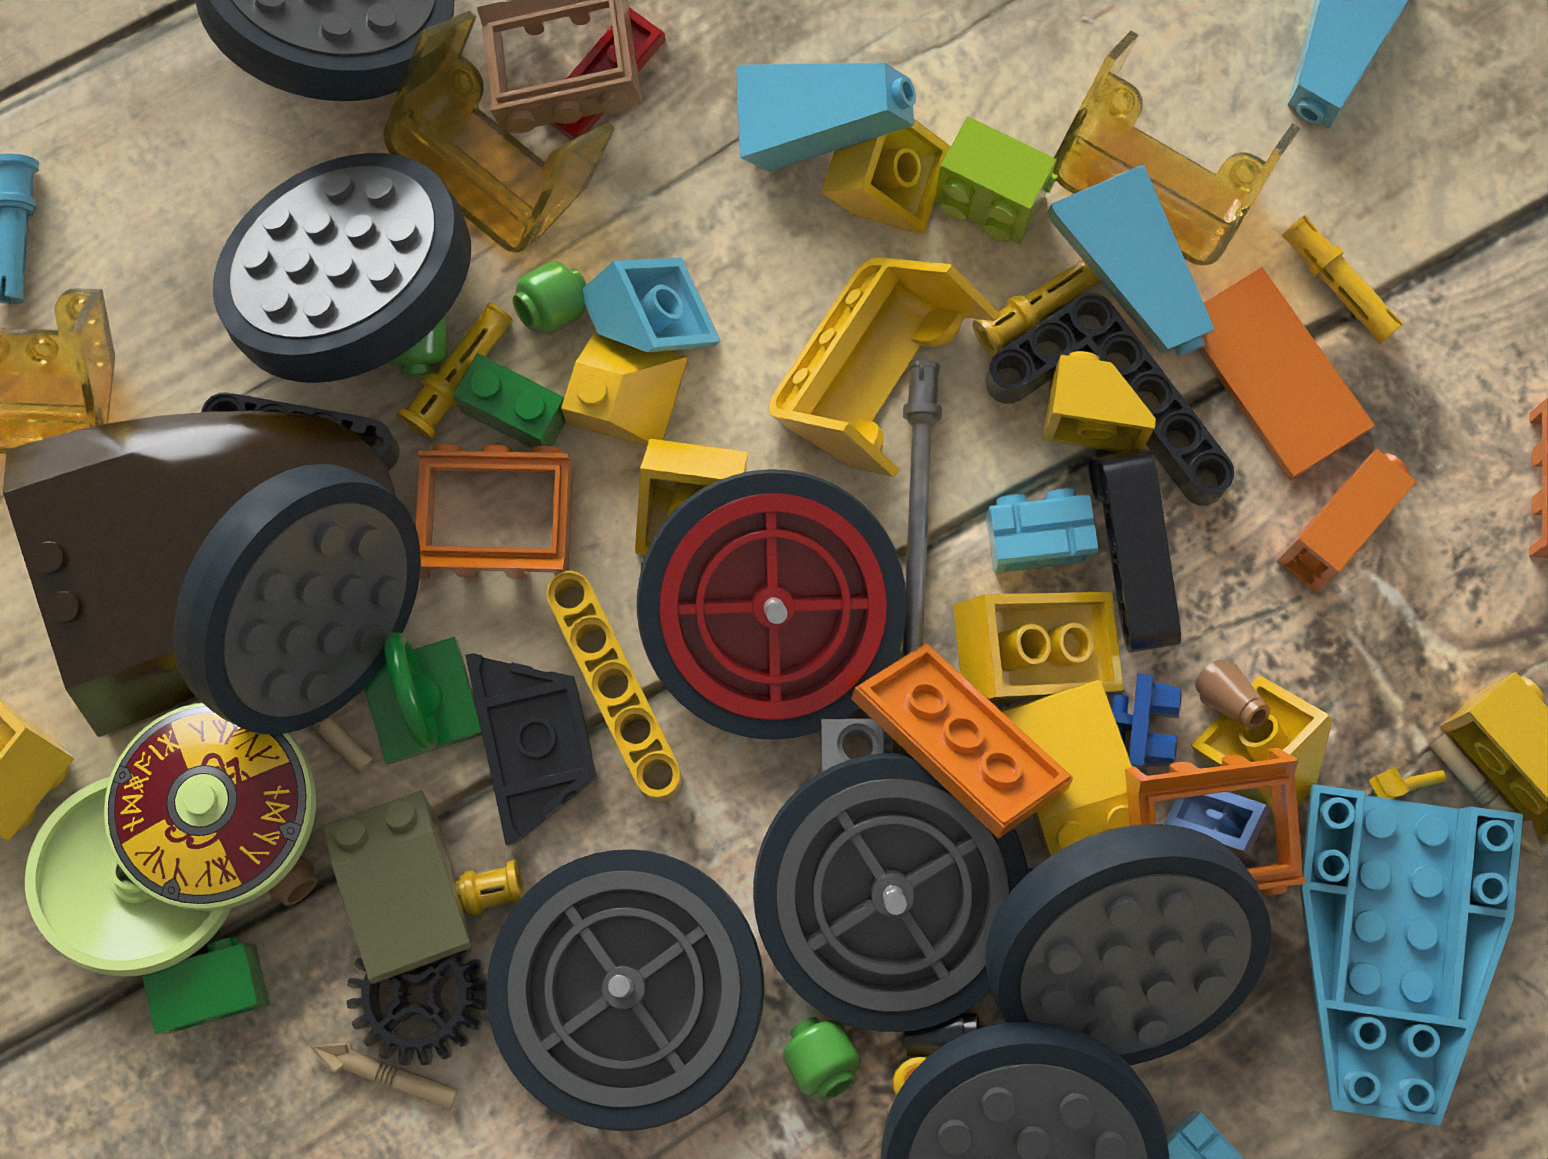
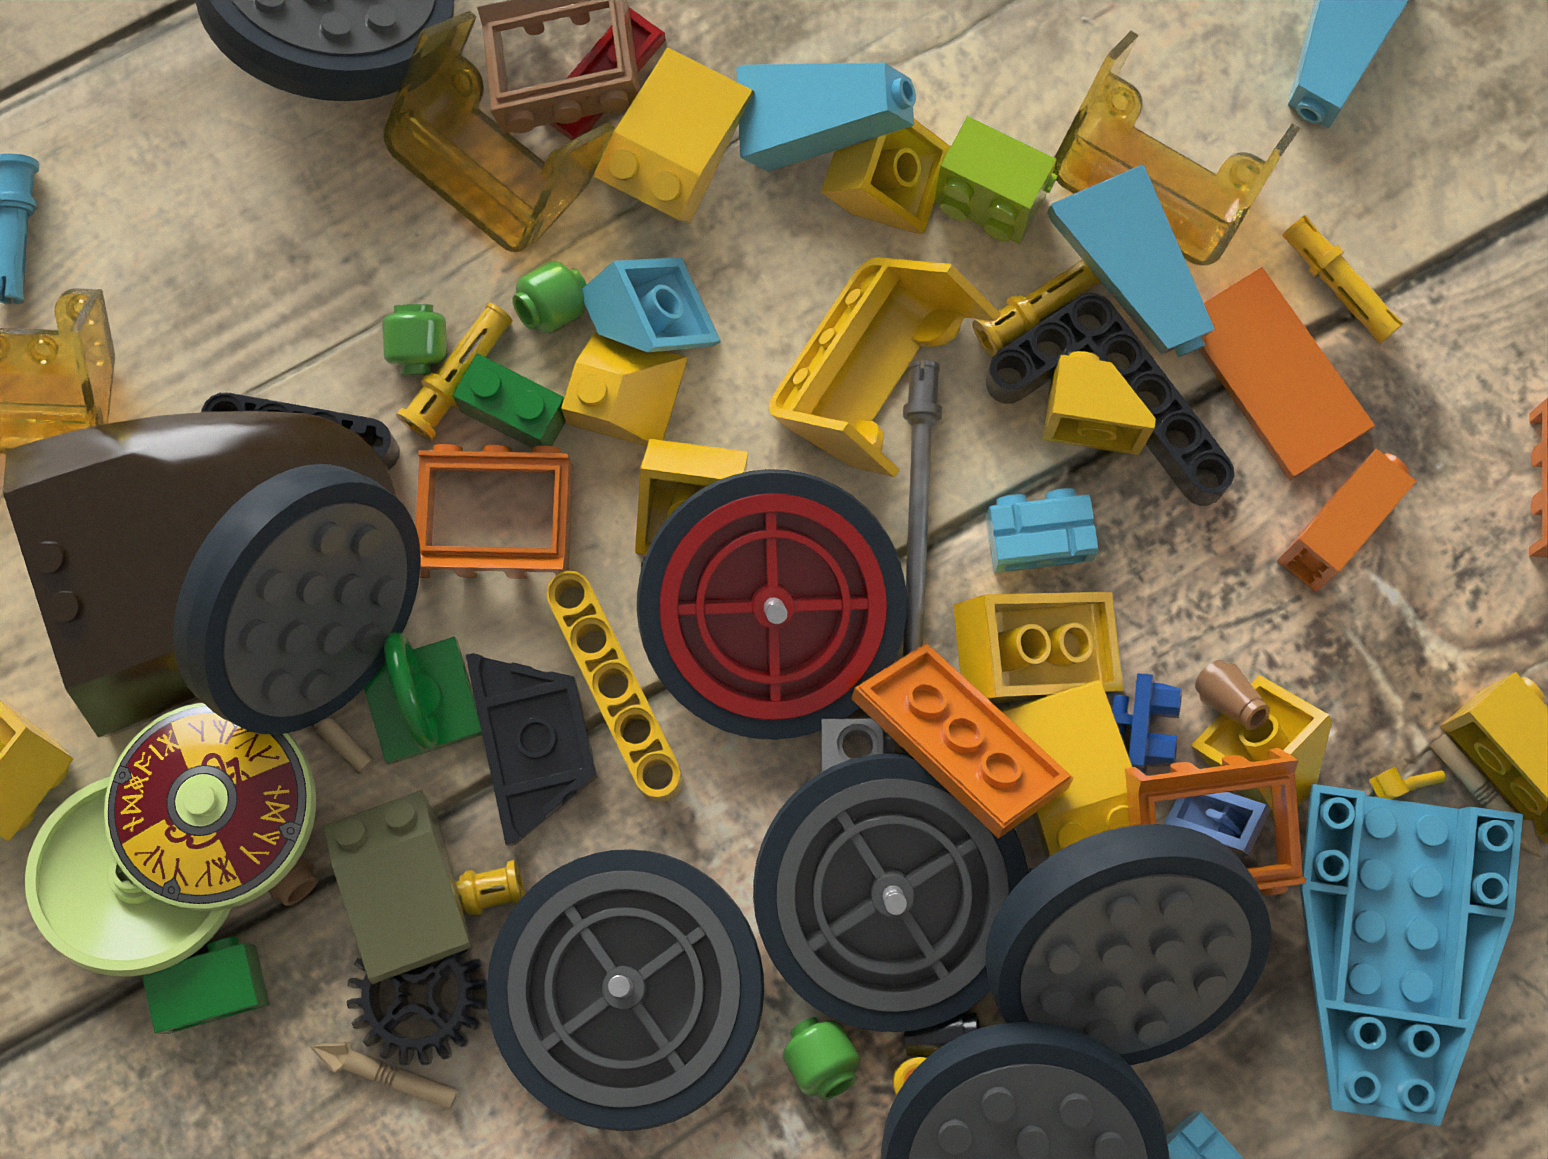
wheel [213,153,471,383] -> none
black beam [1088,449,1181,653] -> none
none -> yellow slope [593,47,754,223]

